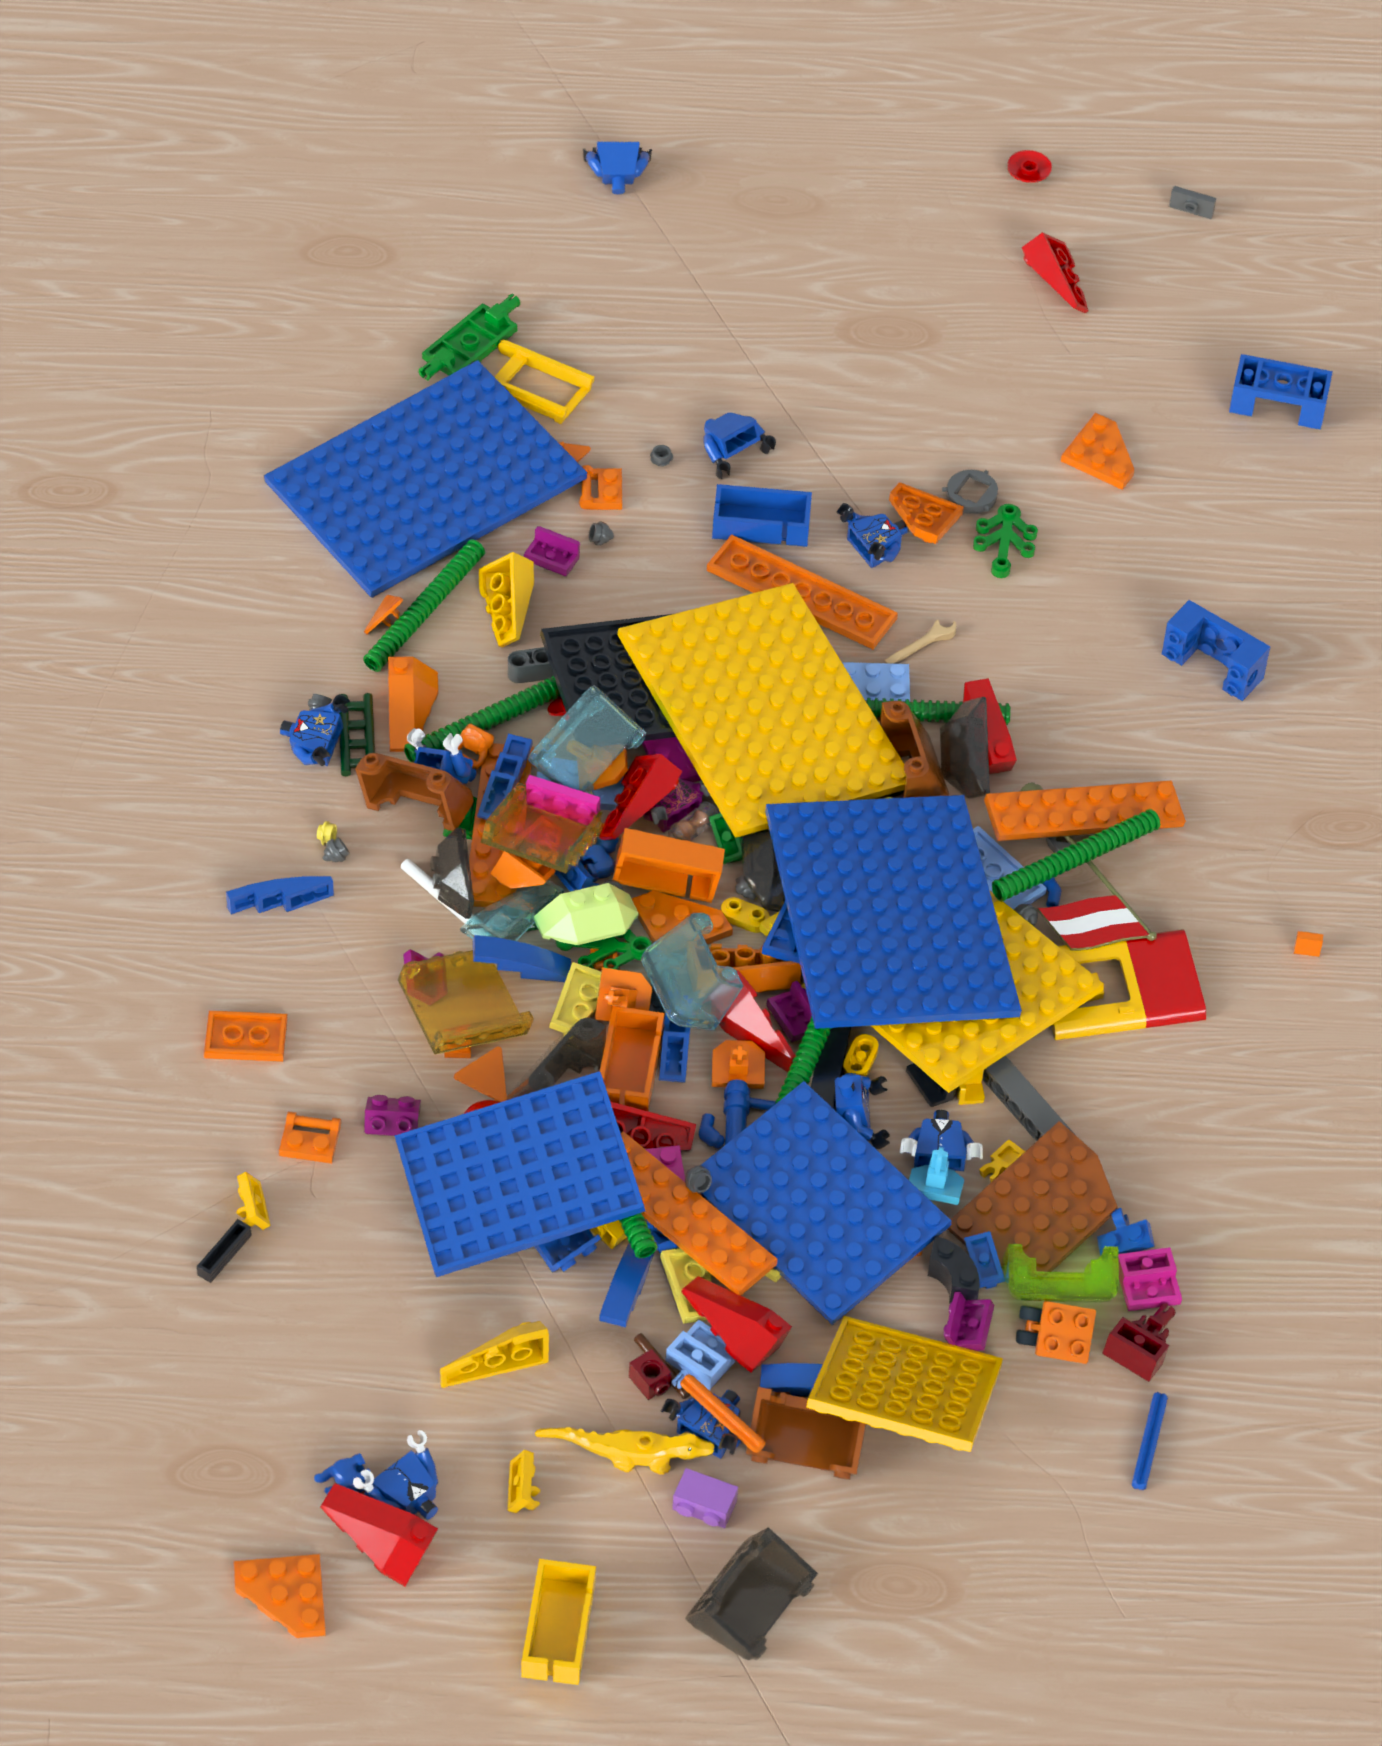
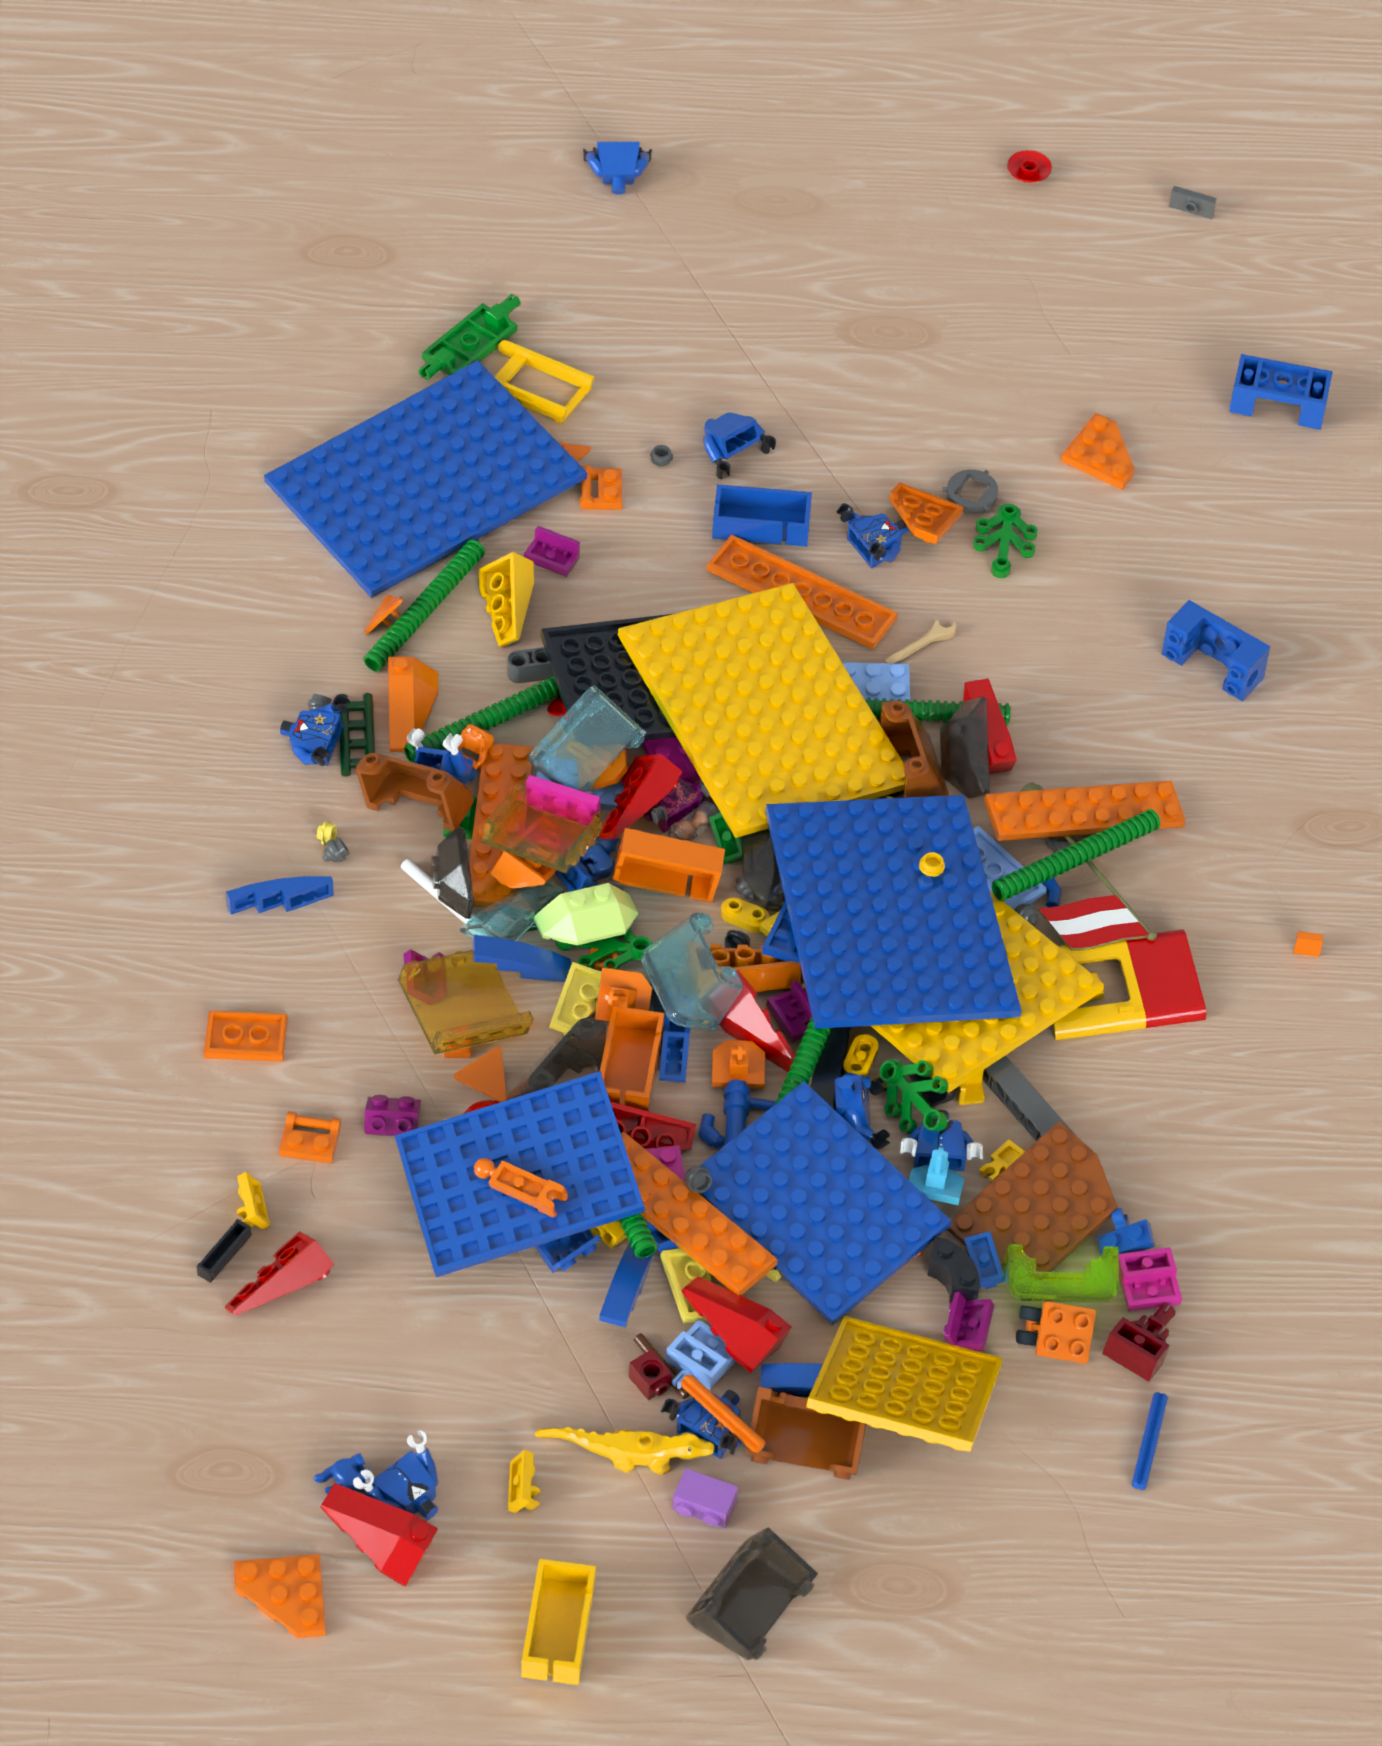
yellow wedge [440,1321,549,1388] -> none
blue slope [477,734,533,823] -> none
dark grey plate [589,521,614,546] -> none
orange plate [631,891,733,961] -> none
wedge [1021,232,1089,313] -> none
none -> wedge [224,1231,335,1316]
none -> orange plate [474,1158,568,1217]
none -> black tile [724,930,750,948]
none -> green plant [879,1059,948,1134]
none -> yellow plate [919,852,945,877]

